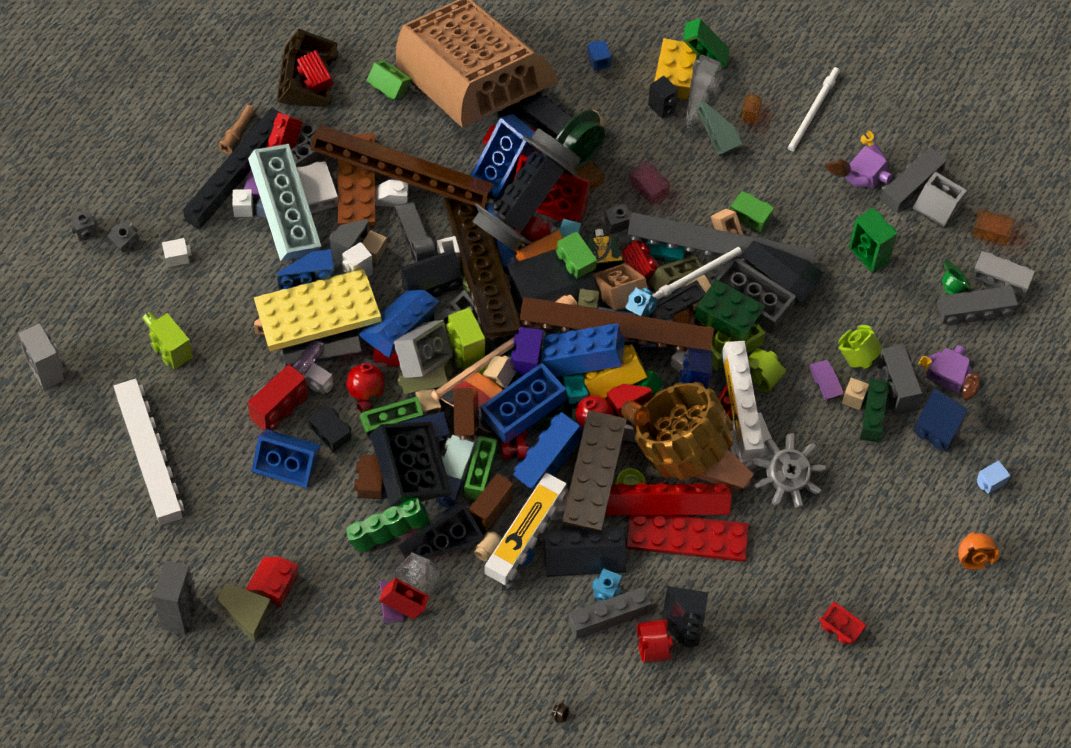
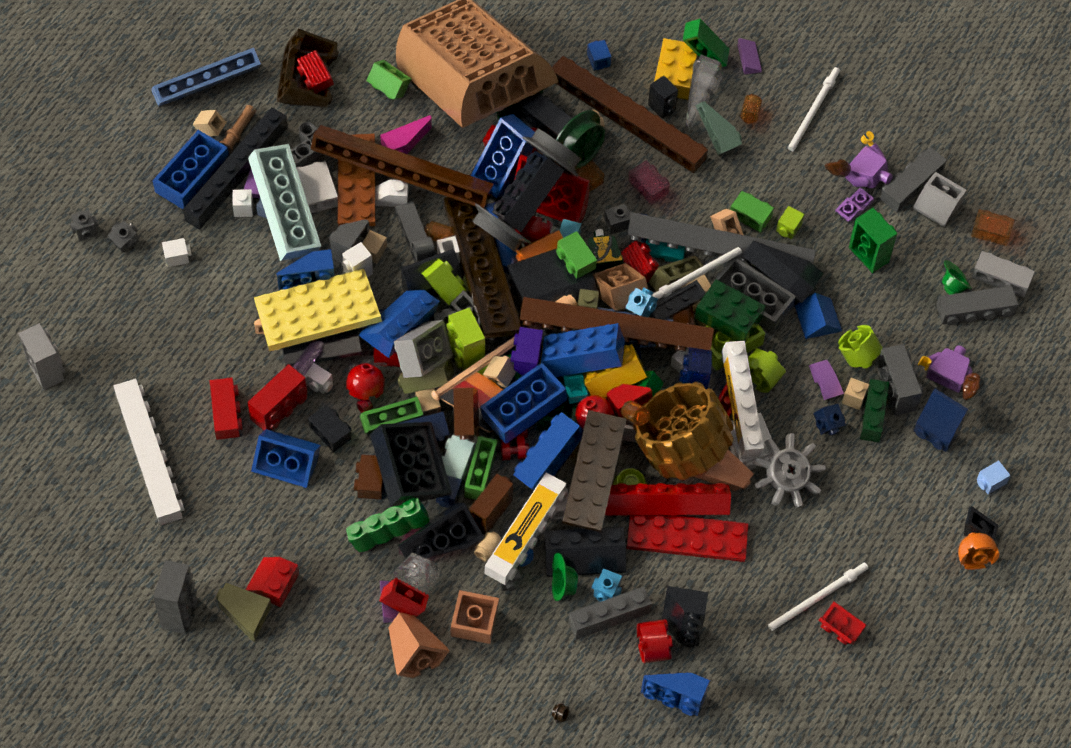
lime brick [142,312,193,370] -> none
red brick [267,113,303,149] -> none
none -> medium blue brick [152,48,261,107]
none -> blue brick [153,130,229,209]
none -> tan brick [193,110,226,136]
none -> red brick [209,377,243,440]
none -> dark pink slope [380,115,432,154]
none -> nougat slope [389,613,449,678]
none -> lime brick [421,259,466,305]
none -> clear orange brick [424,221,453,242]
none -> nougat brick [451,590,499,644]
none -> reddish brown brick [552,56,708,173]
none -> green piece [552,553,578,601]
none -> blue slope [641,673,710,716]
none -> medium lavender slope [737,38,762,74]
none -> white bar [768,562,869,631]
none -> lime brick [776,206,805,239]
none -> blue slope [795,293,842,339]
none -> dark blue brick [813,404,846,436]
none -> medium lavender slope [835,187,874,222]
none -> black slope [964,506,999,541]

